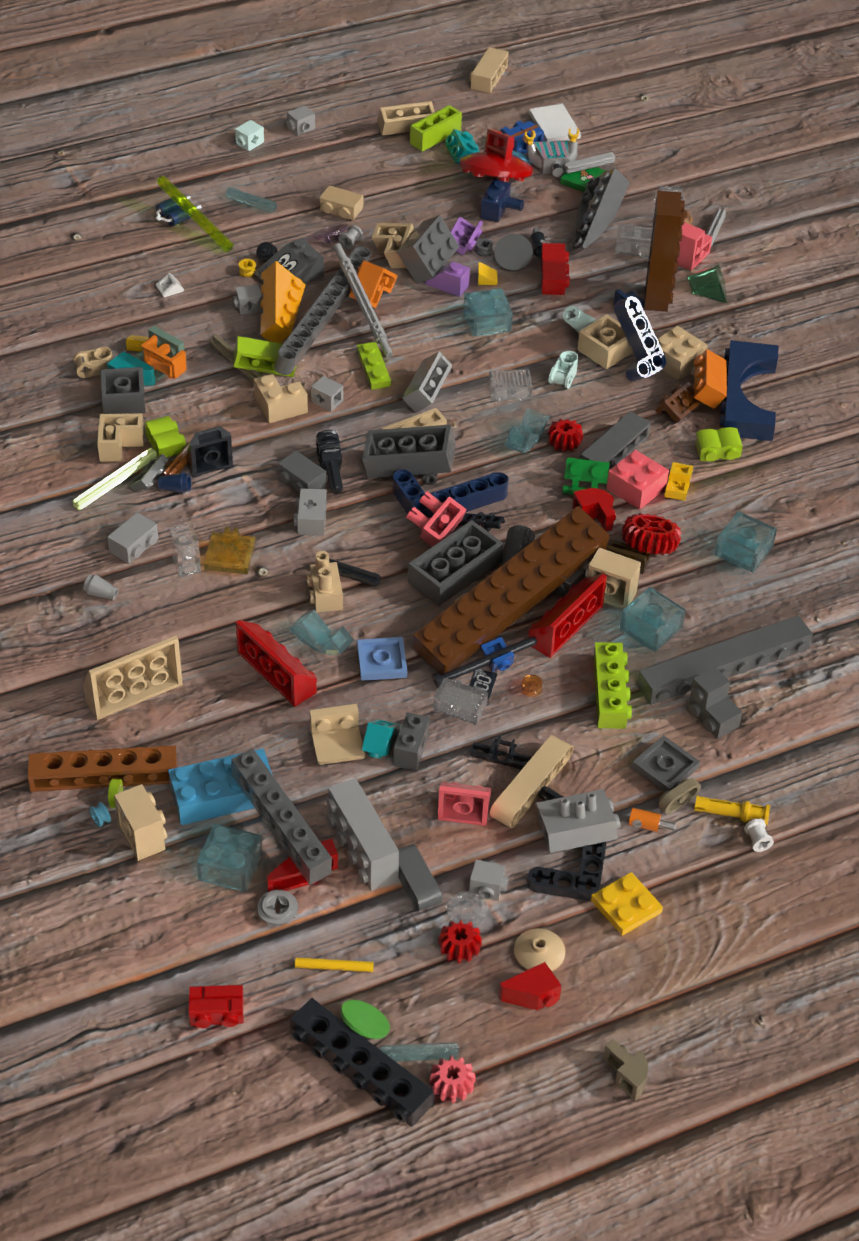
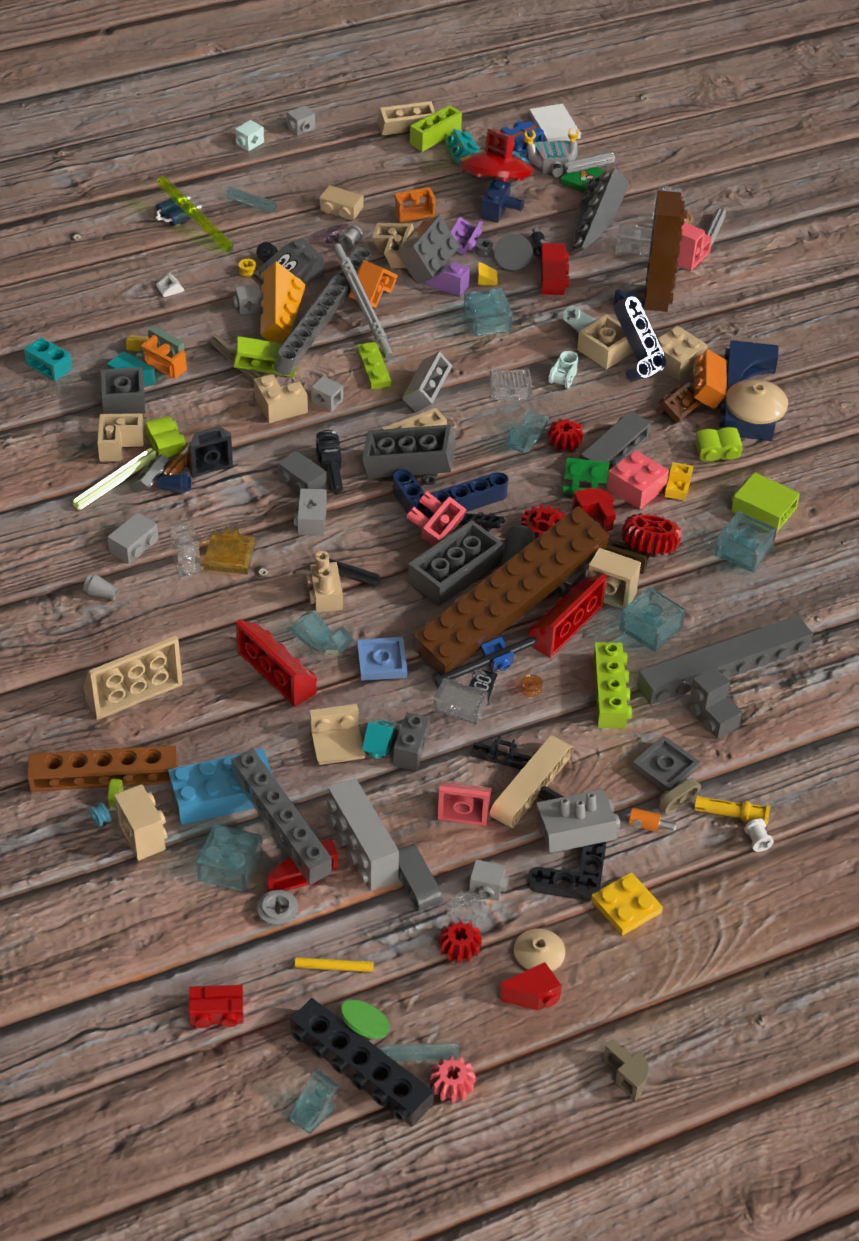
tan piece [73,347,113,378] -> none
tan brick [469,47,508,94] -> none
clear green slope [687,263,727,304] -> none
none -> teal brick [24,337,73,382]
none -> clear light blue slope [289,1070,340,1134]
none -> orange window [394,187,436,223]
none -> red gear [521,504,565,539]
none -> tan dish [726,379,788,424]
none -> lime brick [731,472,800,533]

